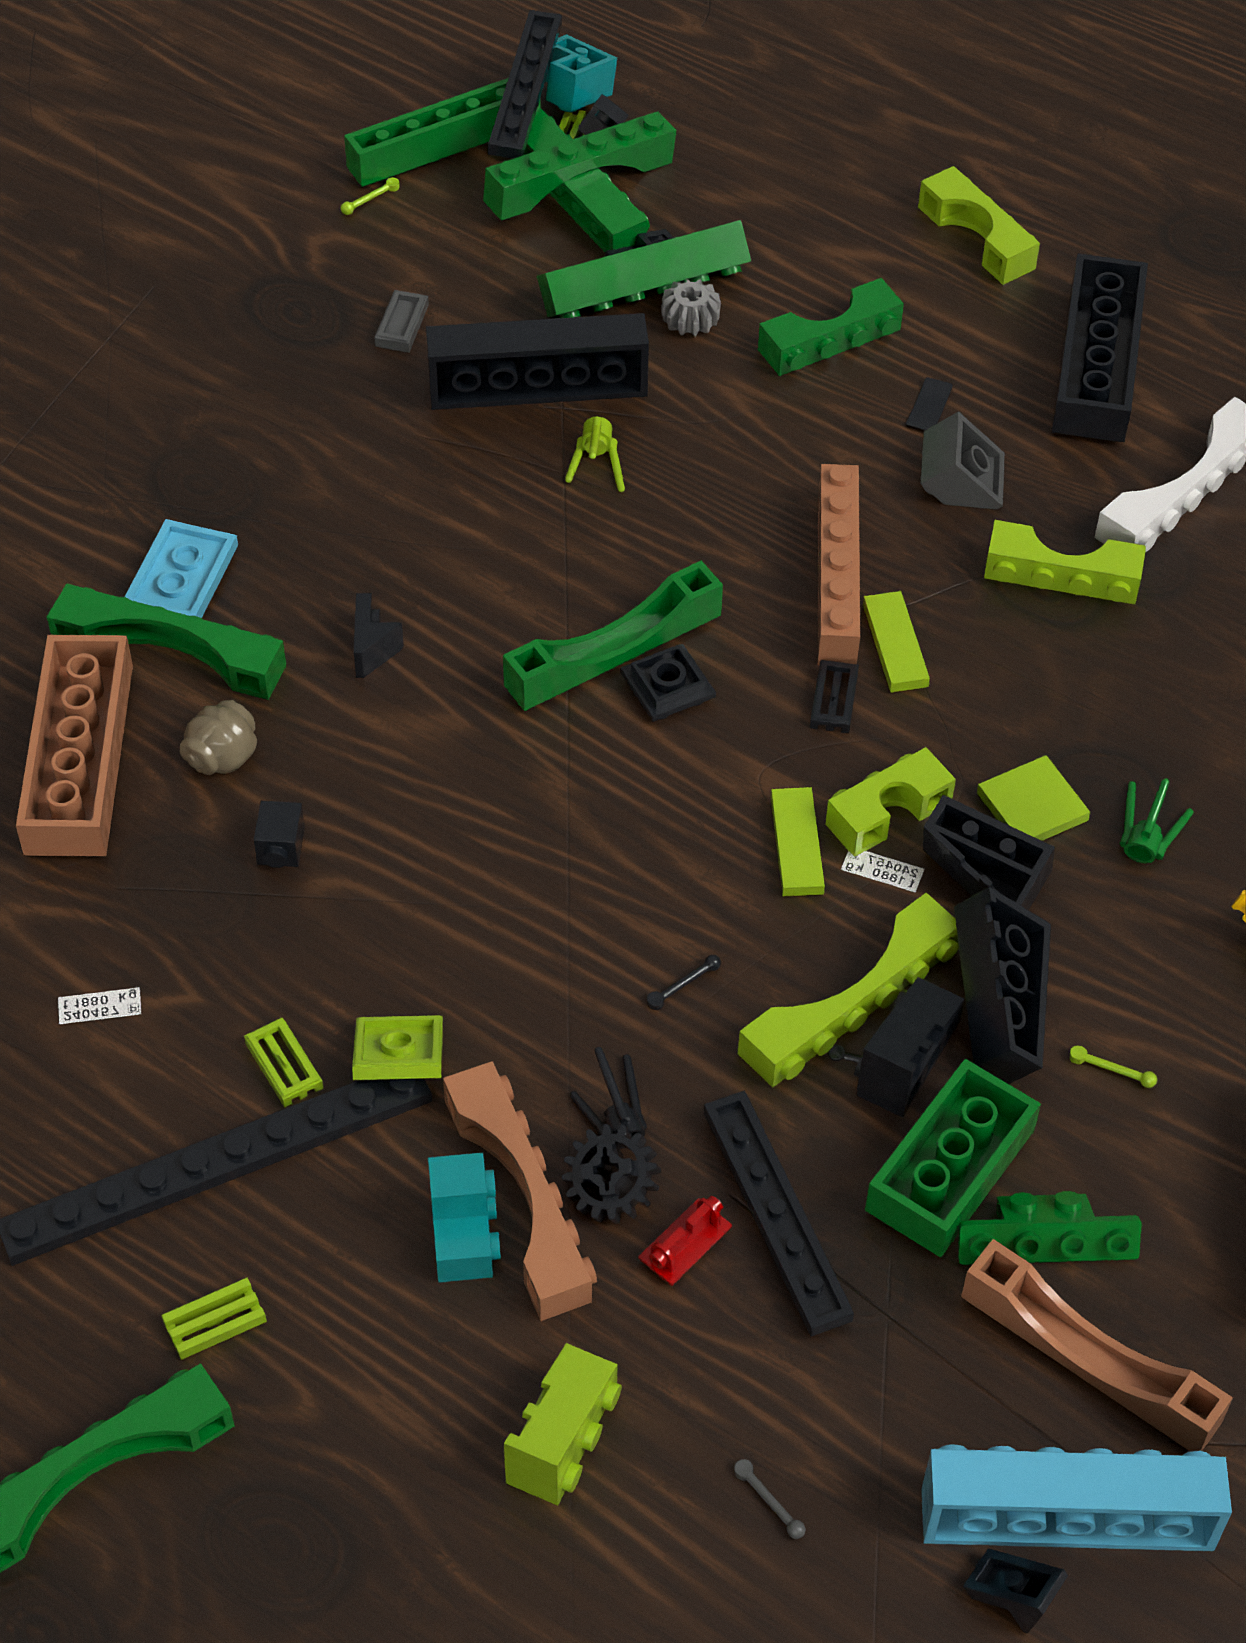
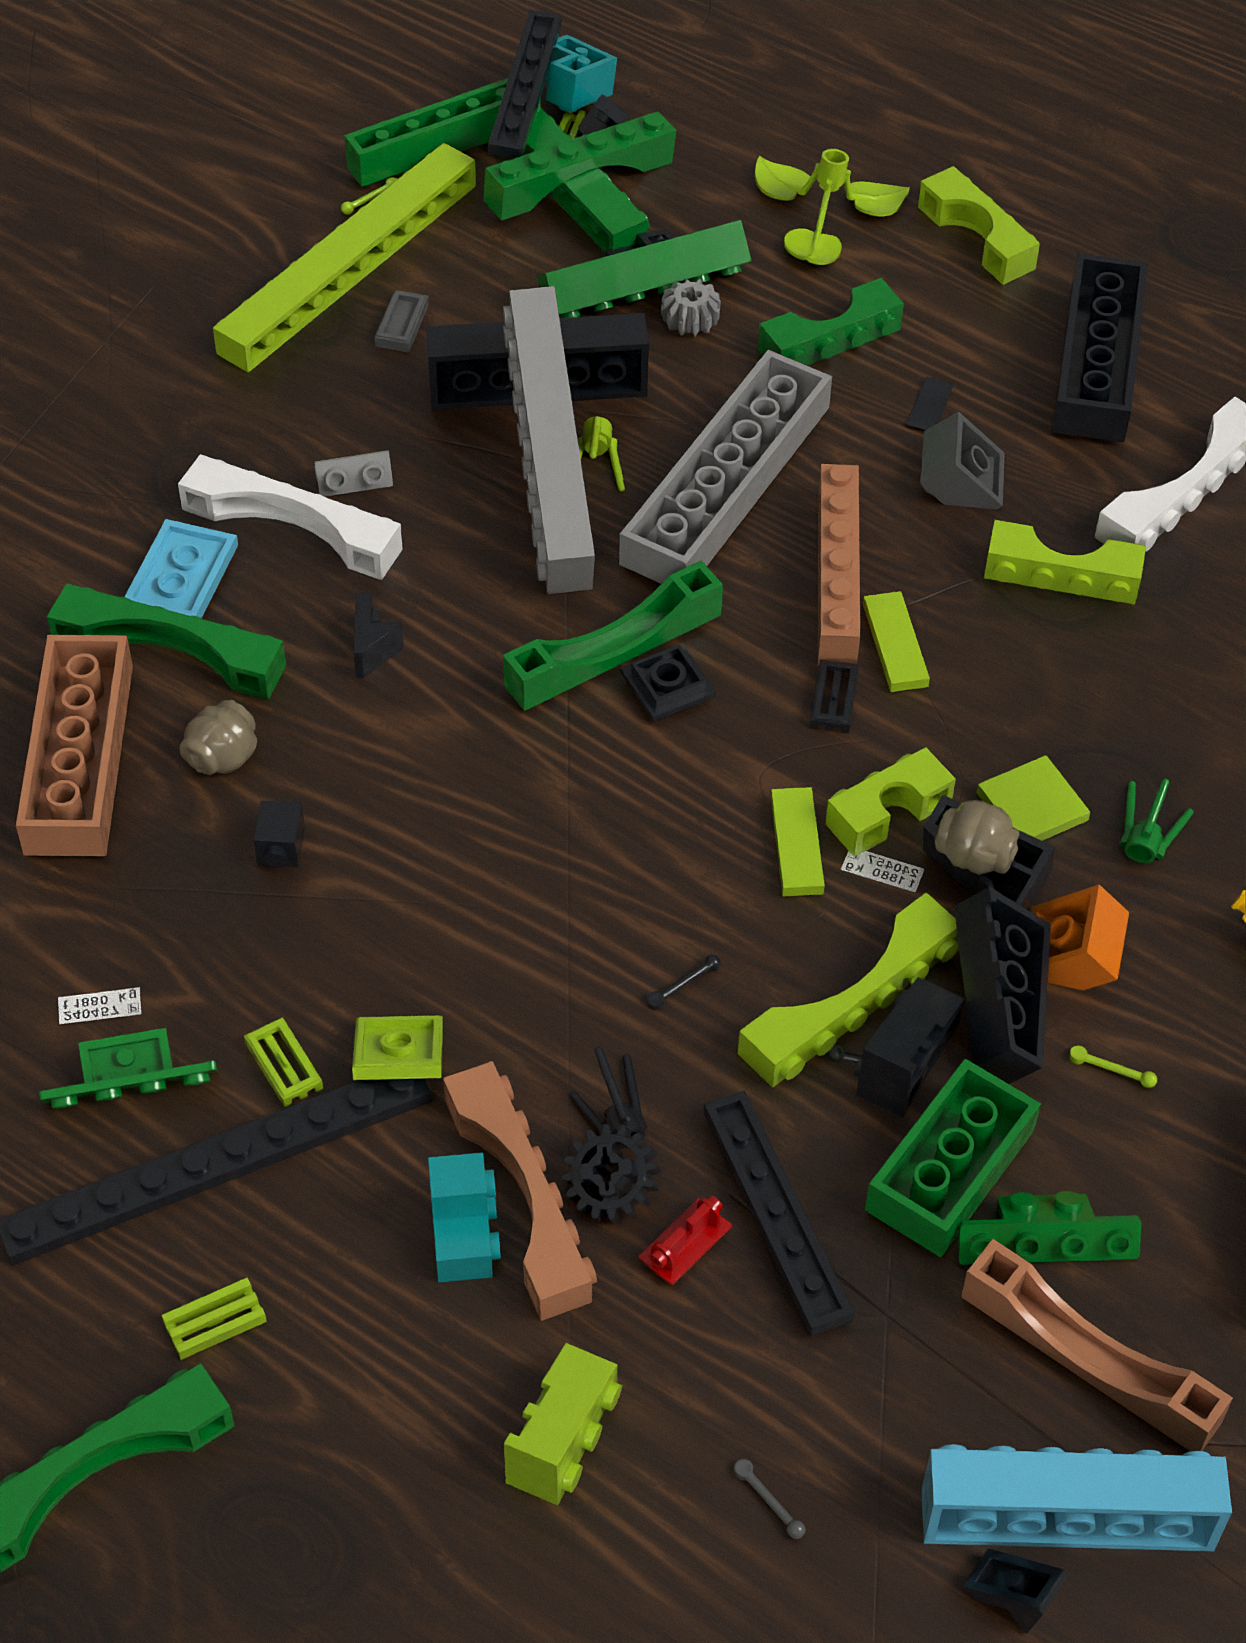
none -> green bracket [39,1028,218,1109]
none -> white arch [178,454,403,580]
none -> lime brick [213,143,476,373]
none -> light grey hinge [314,450,393,497]
none -> light grey brick [503,286,595,594]
none -> light grey brick [619,350,832,584]
none -> lime plant [755,149,910,265]
none -> dark tan hair [935,800,1019,875]
none -> orange slope [1031,884,1129,990]

